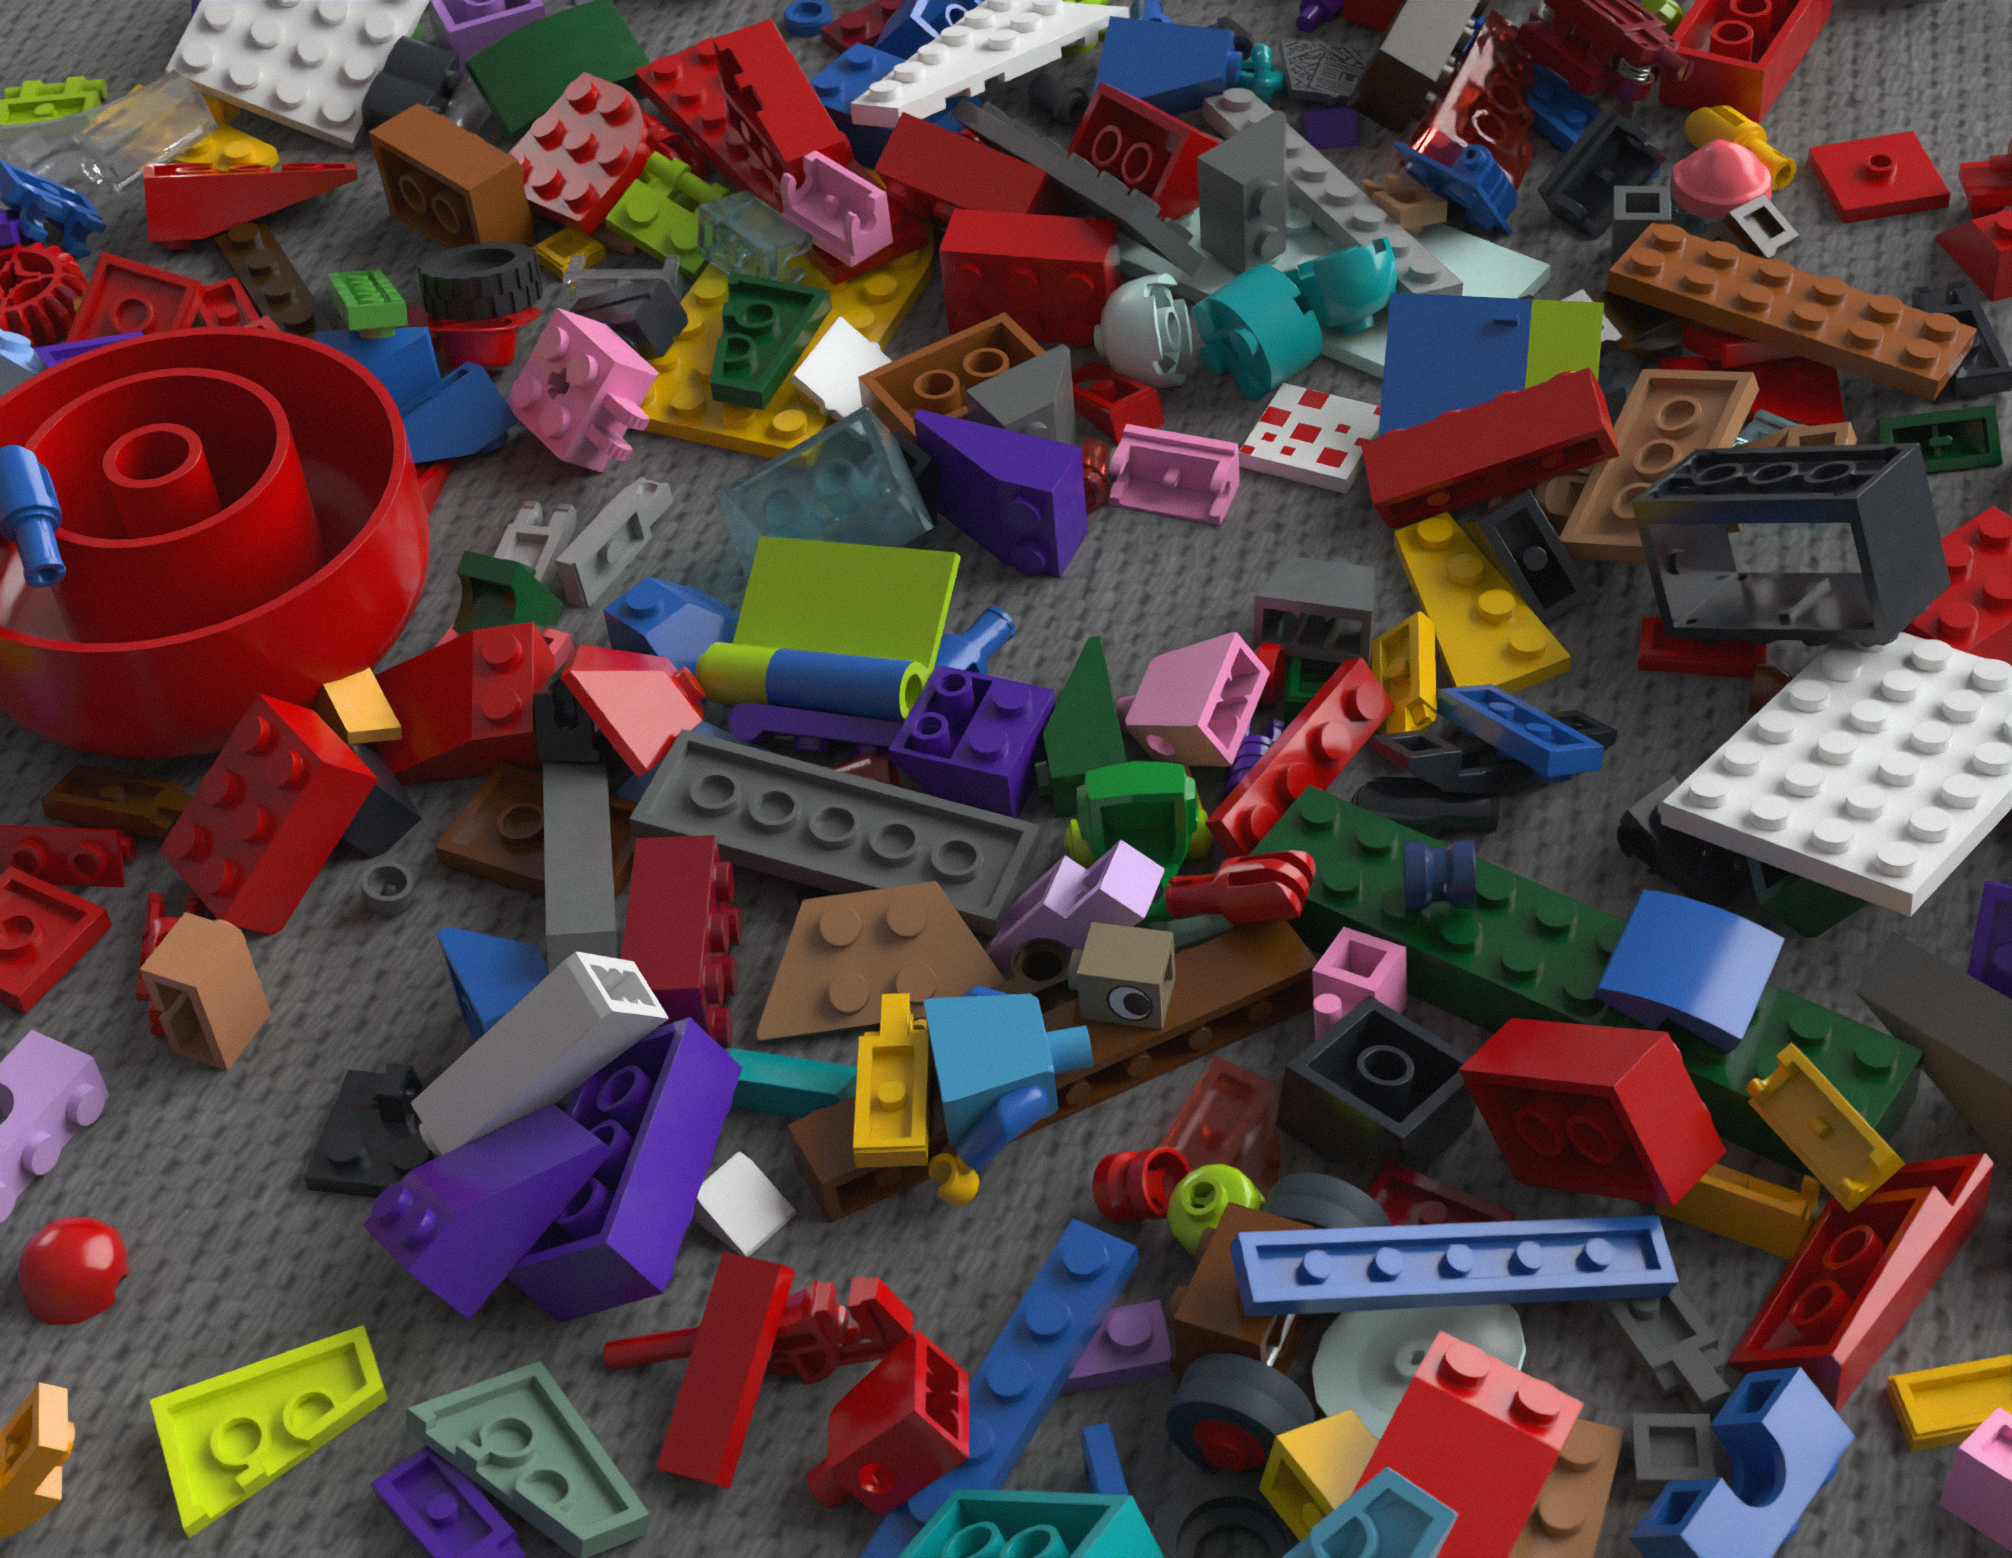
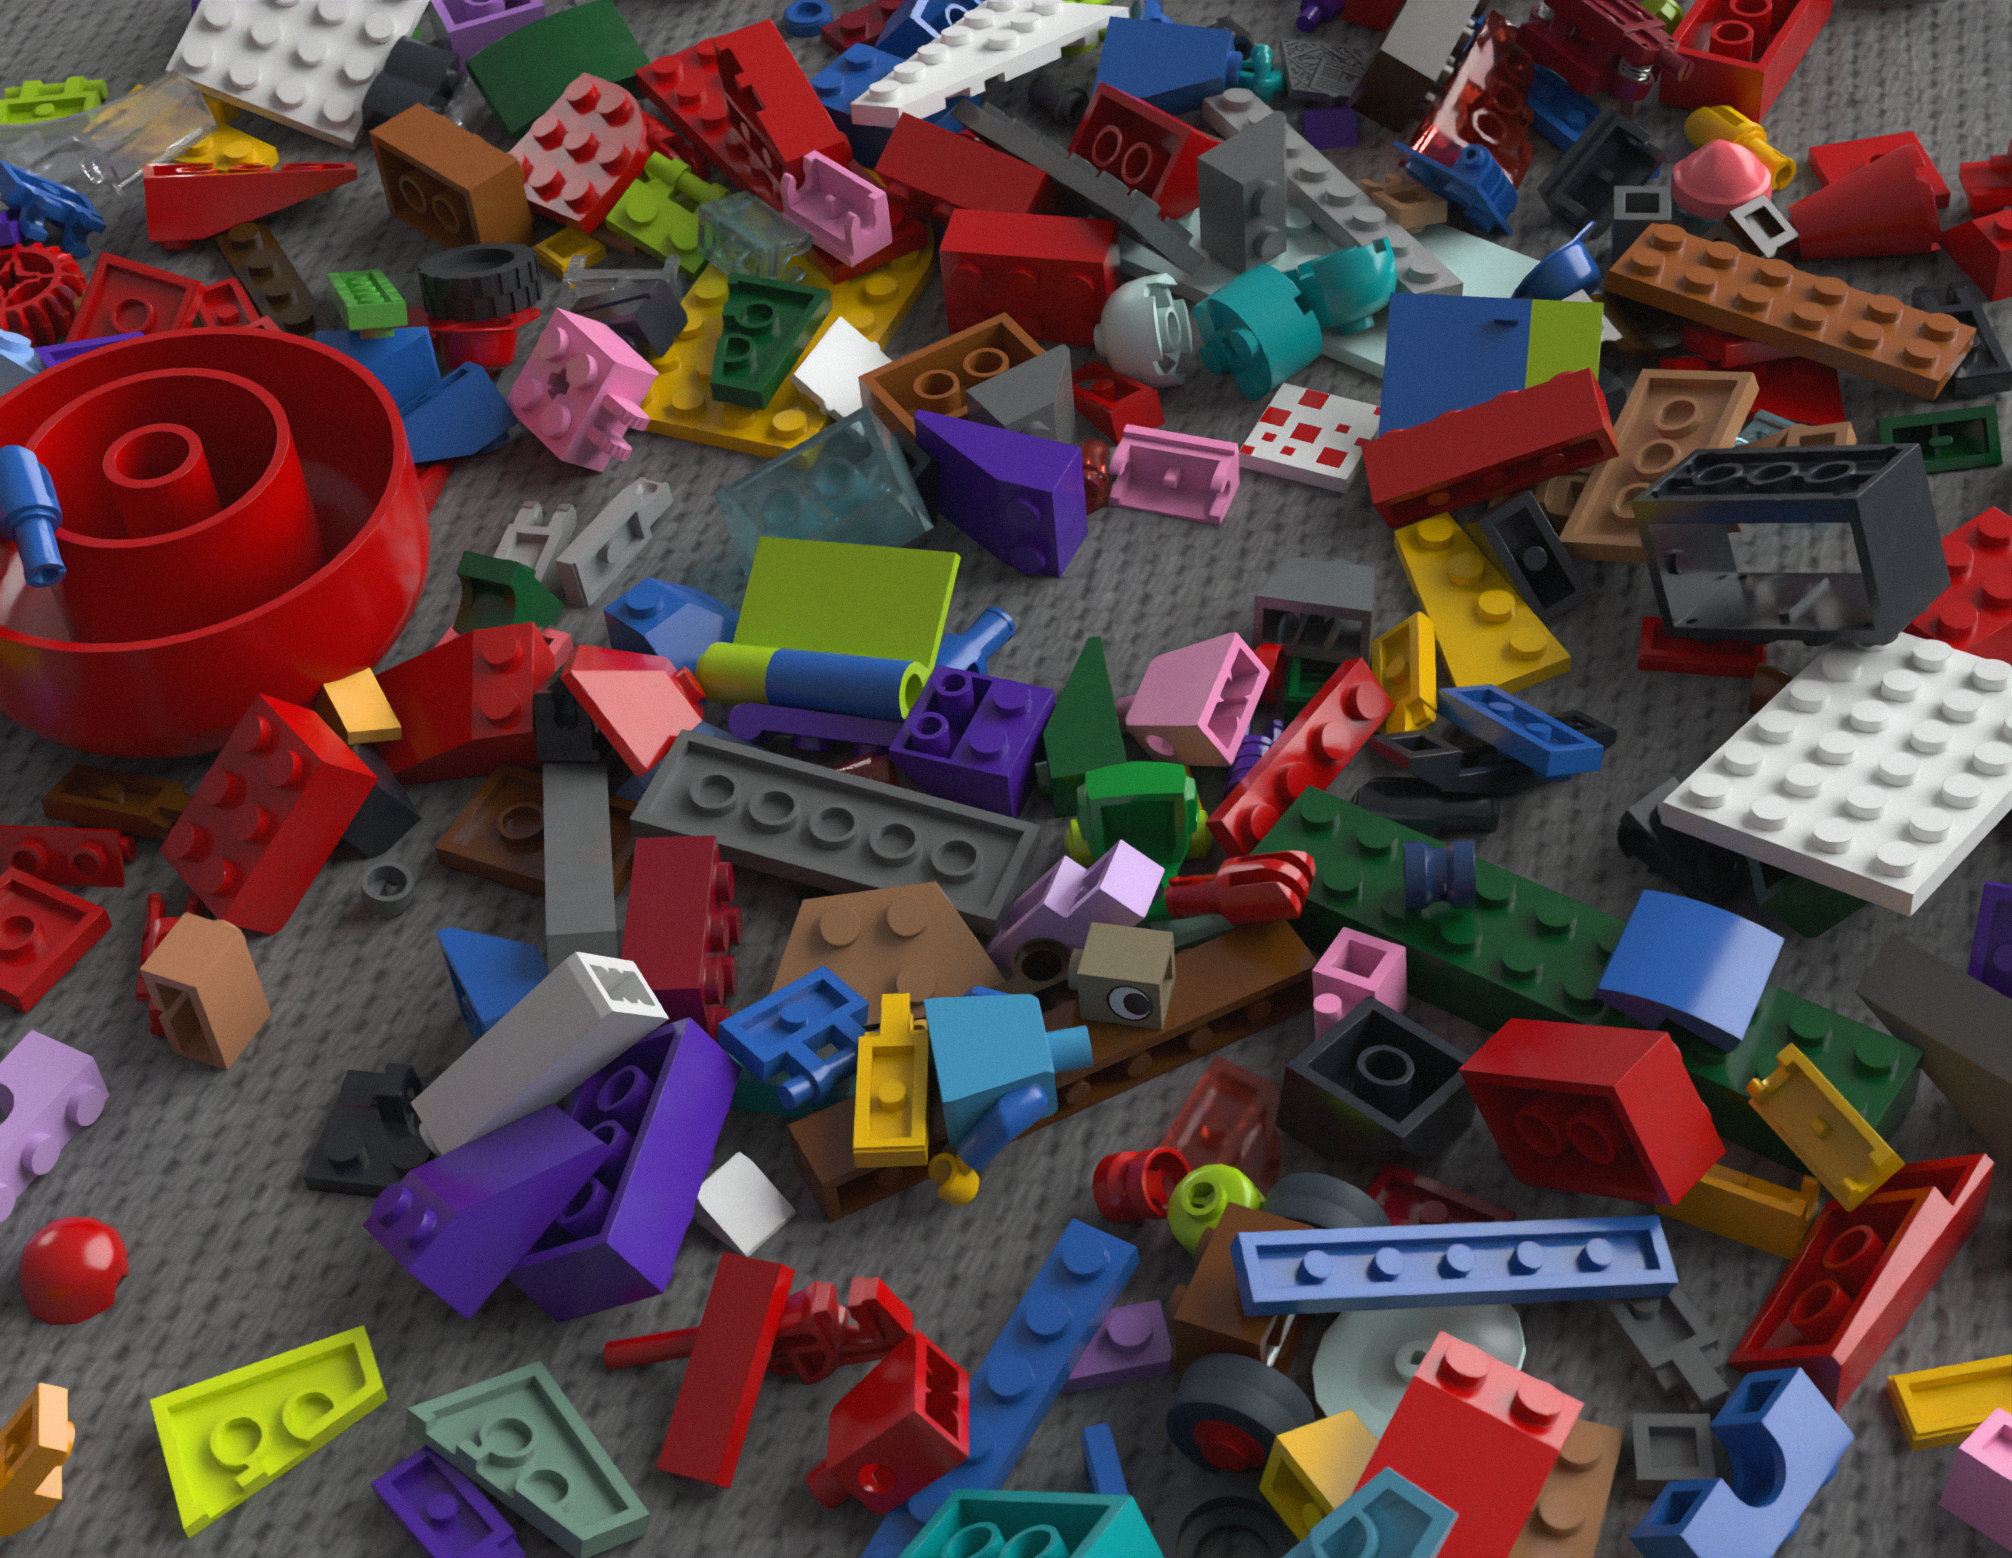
none -> blue plate [717,965,880,1110]
none -> blue piece [1511,221,1602,301]
none -> red cone [1786,143,1942,261]

